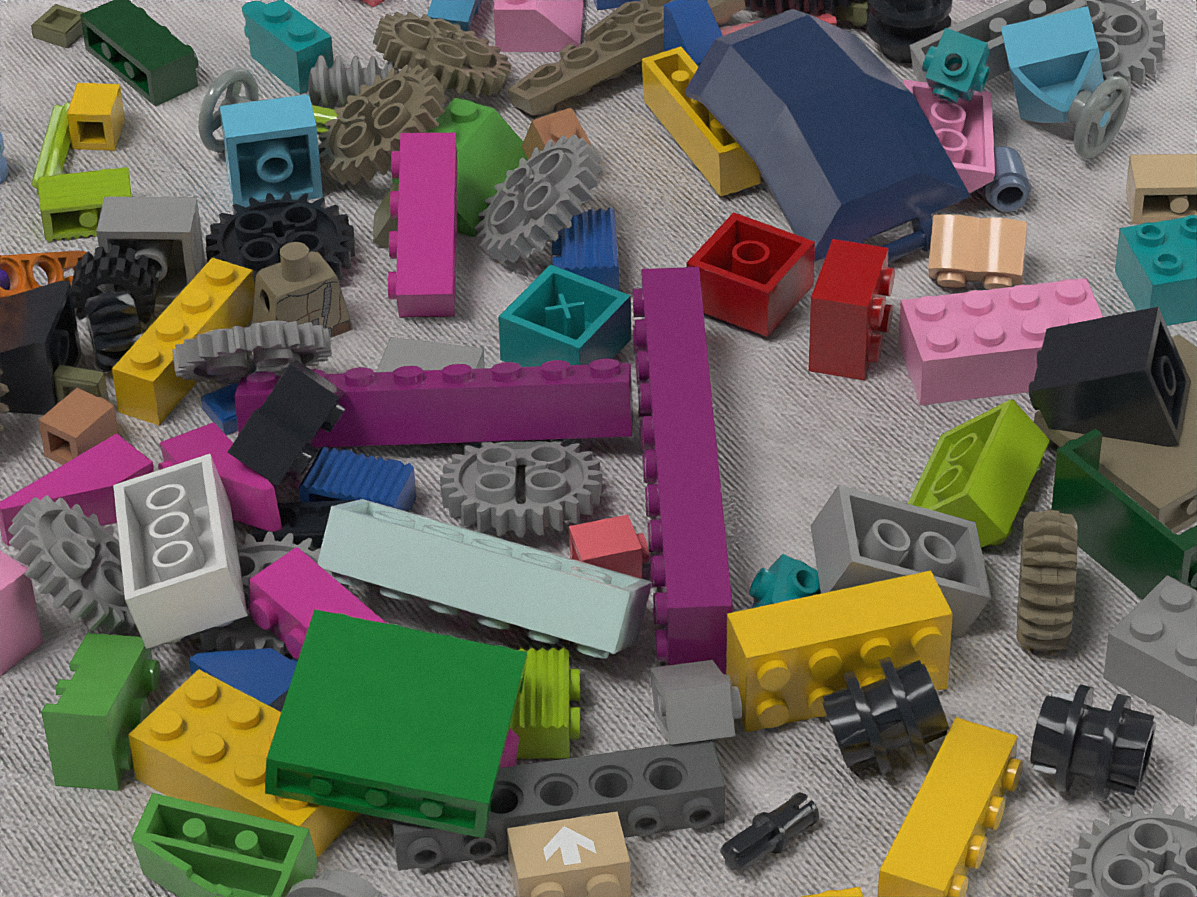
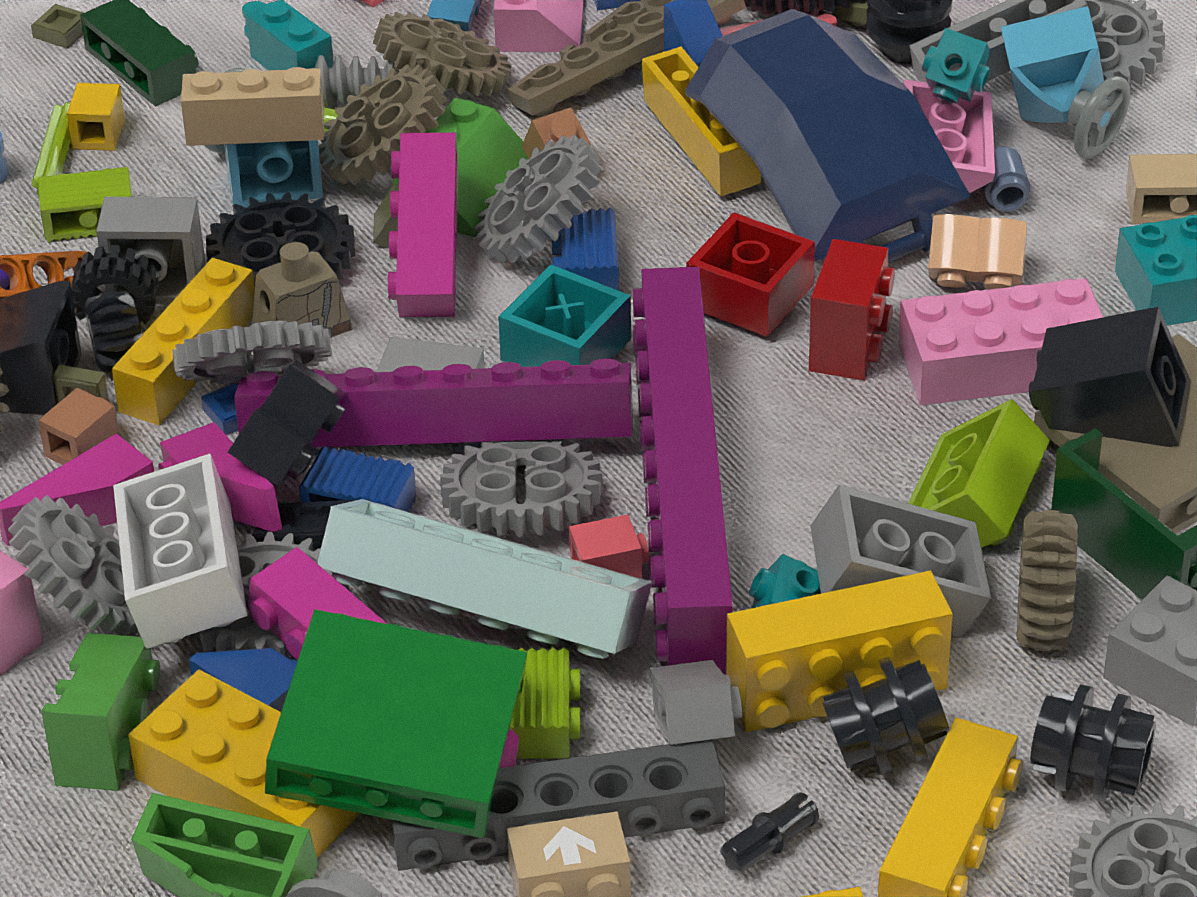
none -> tan brick [181,67,324,146]

